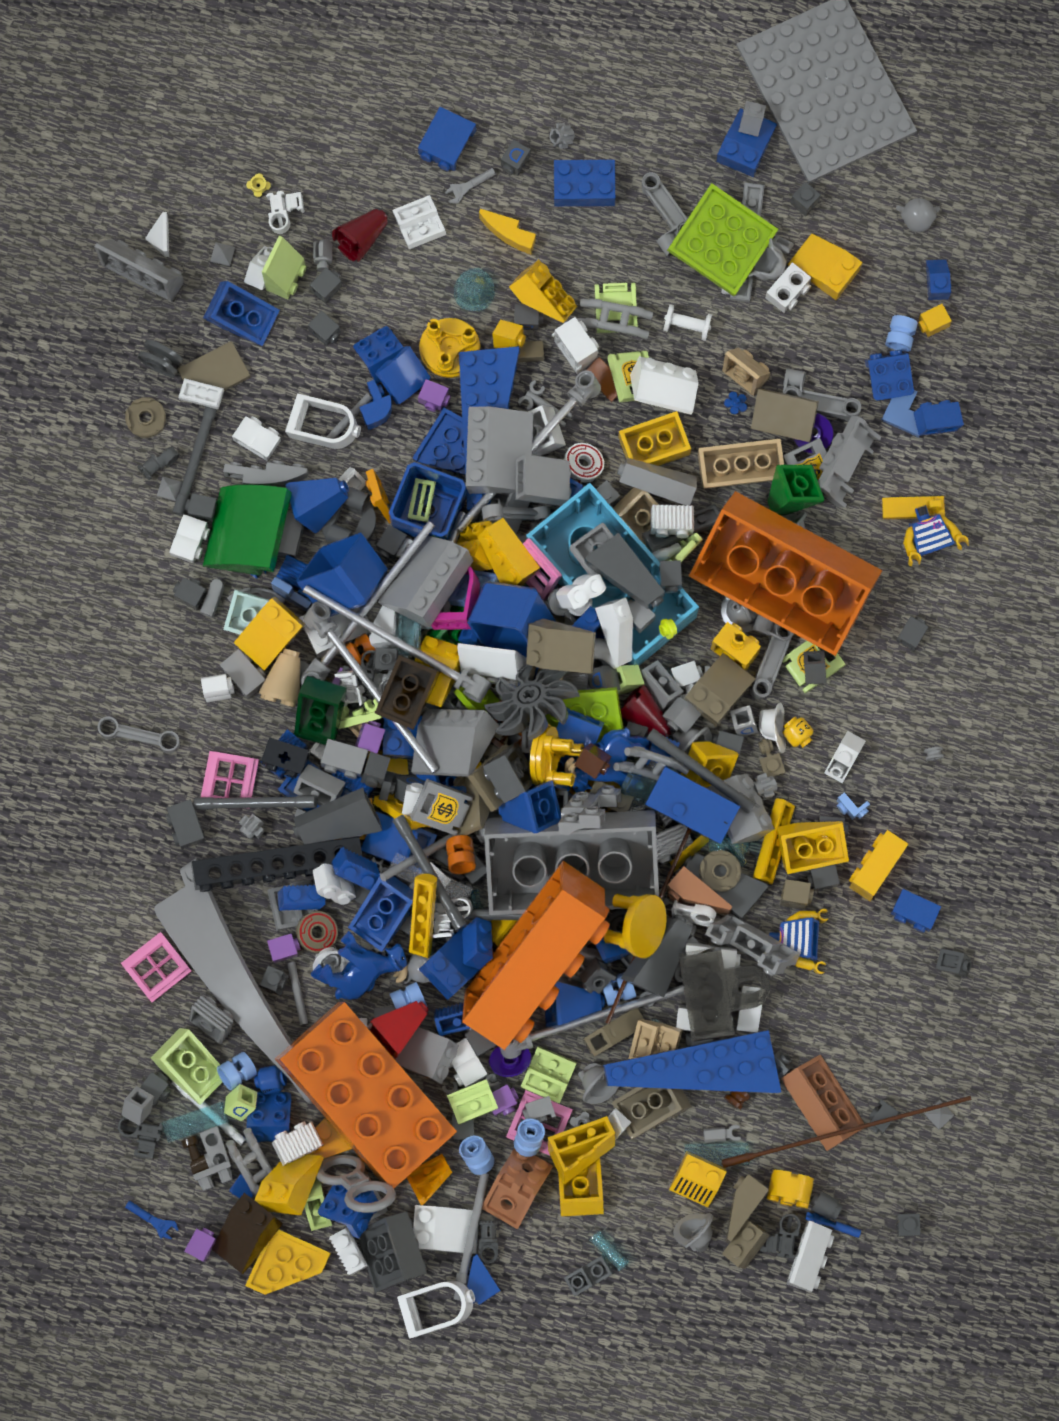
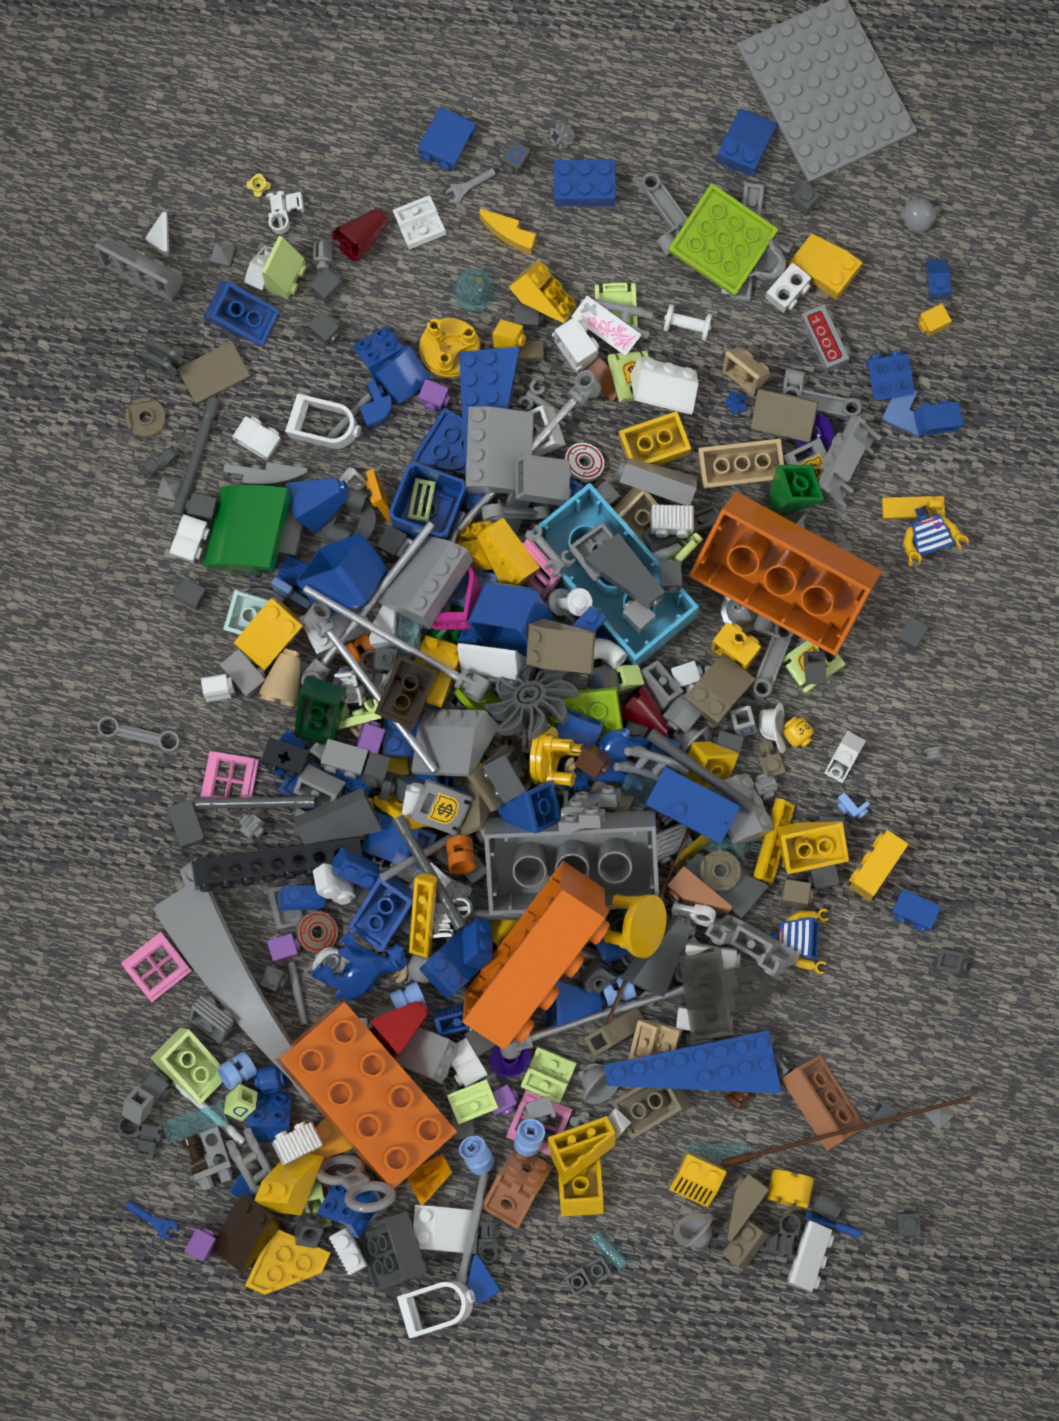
white plate [178,378,224,409] -> none
light grey bar [200,579,225,618] -> none
white brick [556,574,606,608] -> none
white slope [595,598,633,668] -> none
neon yellow plate [659,619,677,639] -> none
light grey bar [703,1125,741,1143] -> none
white slope [737,986,764,1033] -> none
light grey slope [738,101,766,137] -> none
light blue wheel [885,315,918,352] -> none
none -> dark grey brick [294,1212,323,1248]
none -> light grey bar [525,525,576,578]
none -> white sticker [571,296,641,356]
none -> light grey brick [800,304,851,373]

